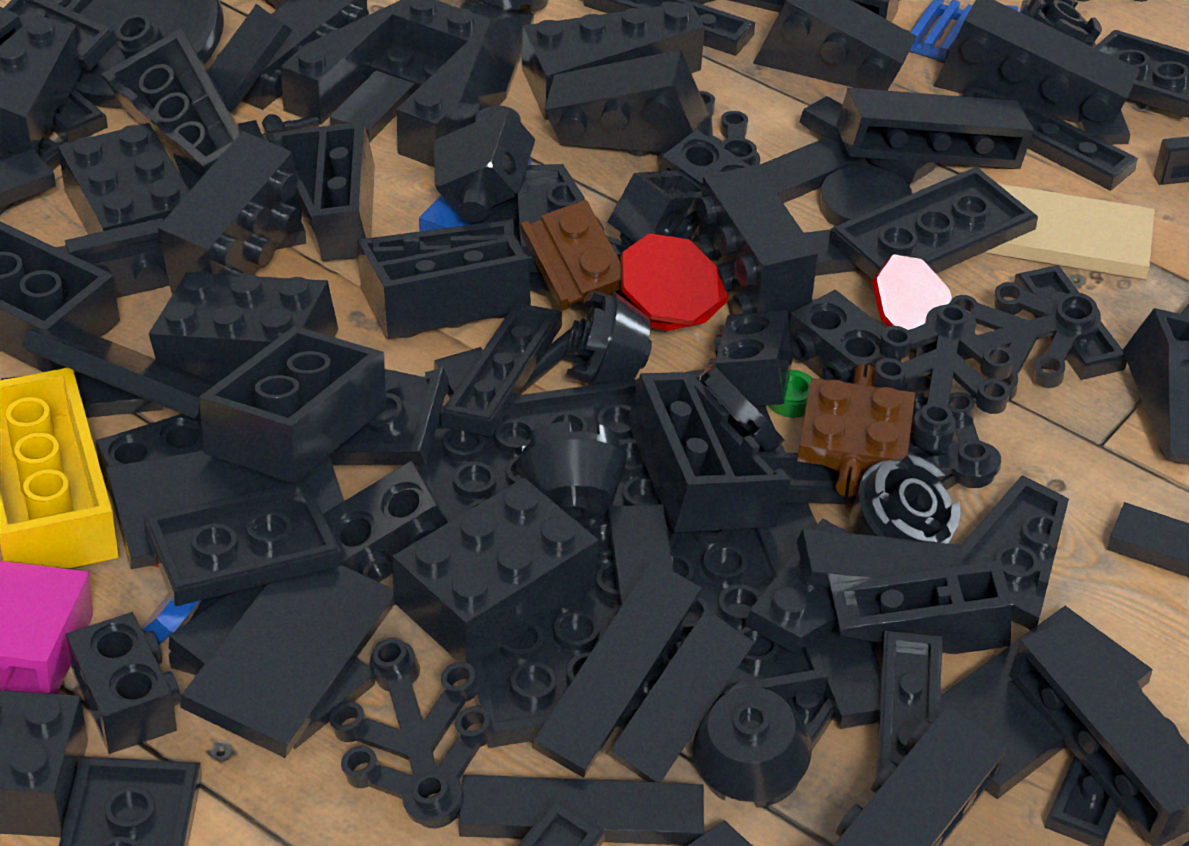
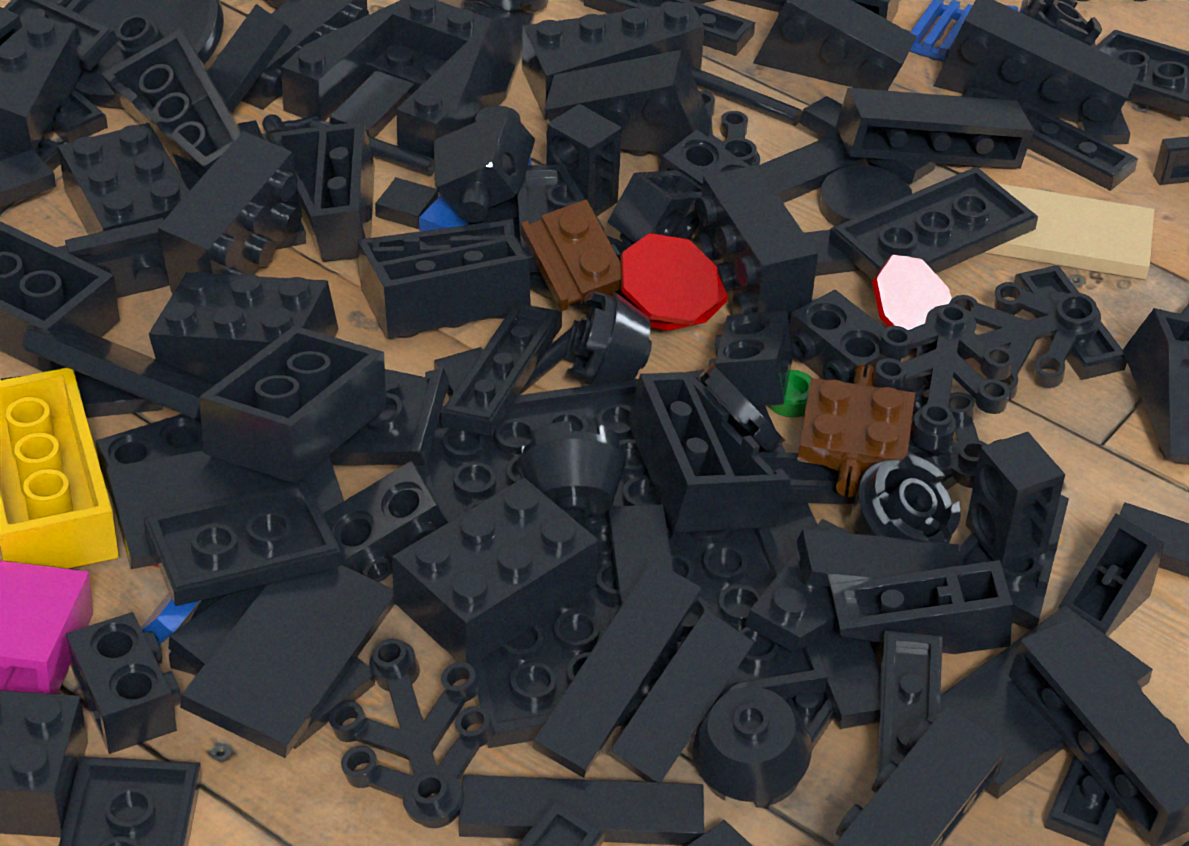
none -> black bar [309,118,435,176]
none -> black tile [375,177,438,229]
none -> black brick [546,104,622,217]
none -> black bar [687,64,802,126]
none -> black brick [965,431,1065,568]
none -> black slope [1058,513,1165,636]

